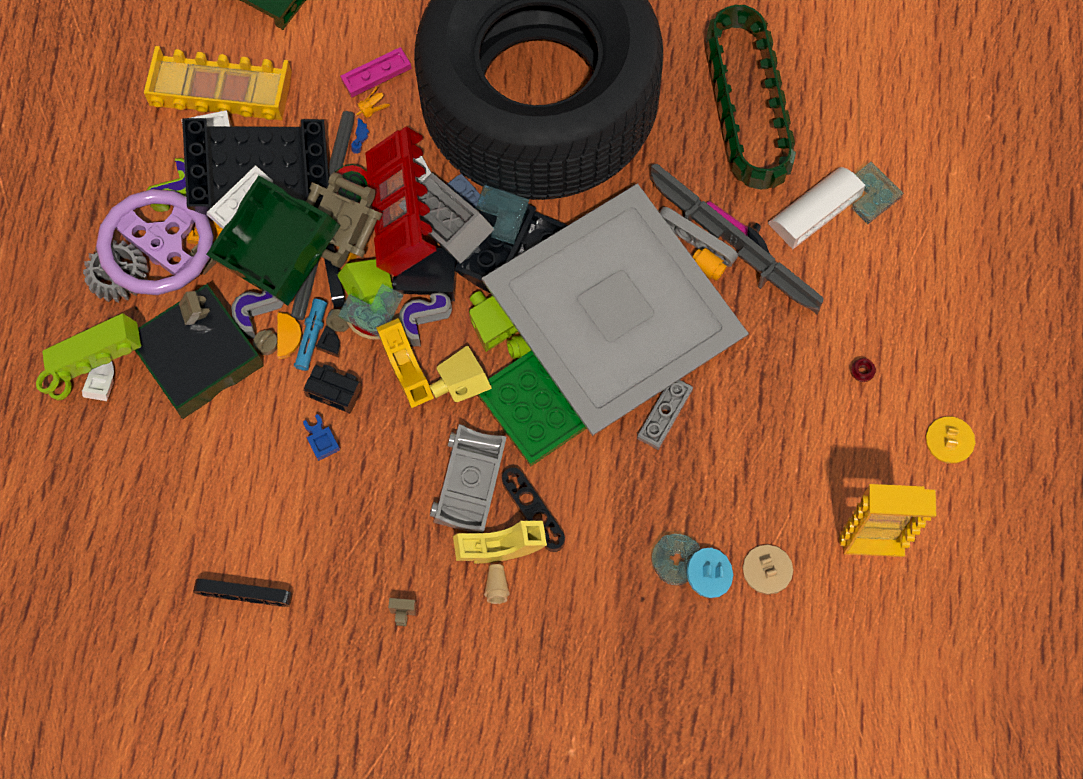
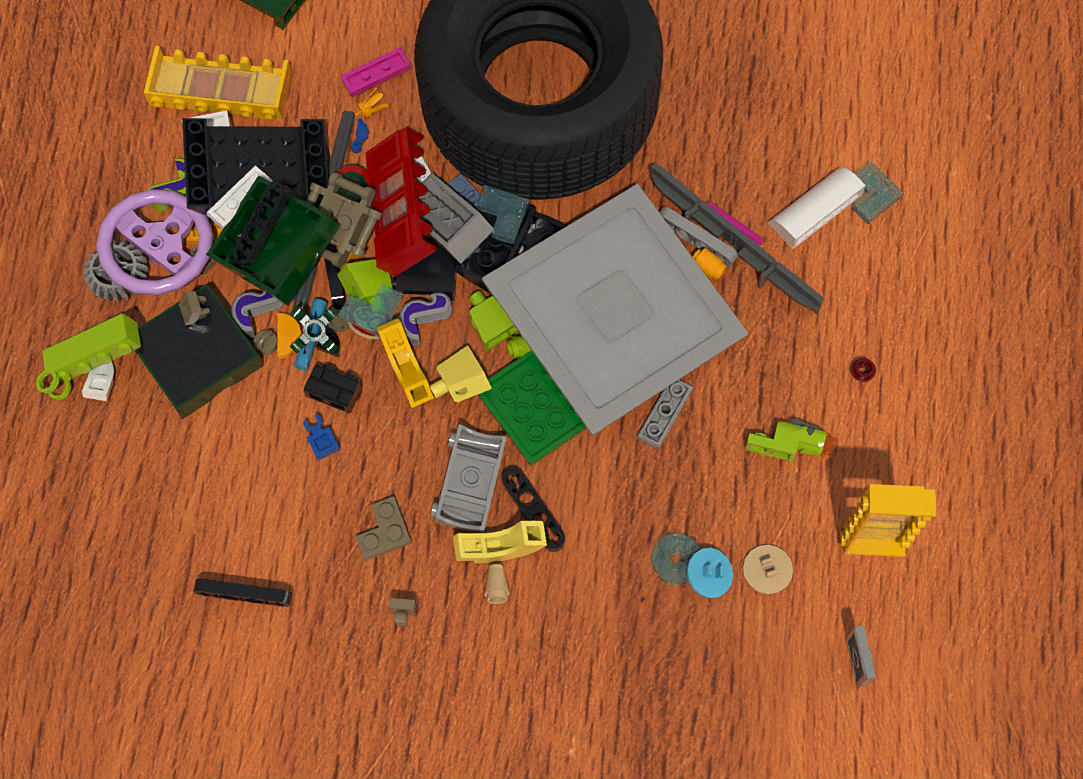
dark green piece [706,5,796,190] -> none
black bar [747,223,770,254] -> none
yellow piece [926,417,975,464] -> none
none -> black beam [233,181,290,266]
none -> dark green pin [290,304,339,354]
none -> dark tan plate [355,496,412,561]
none -> lime plate [745,418,836,462]
none -> light grey plate [846,625,876,688]

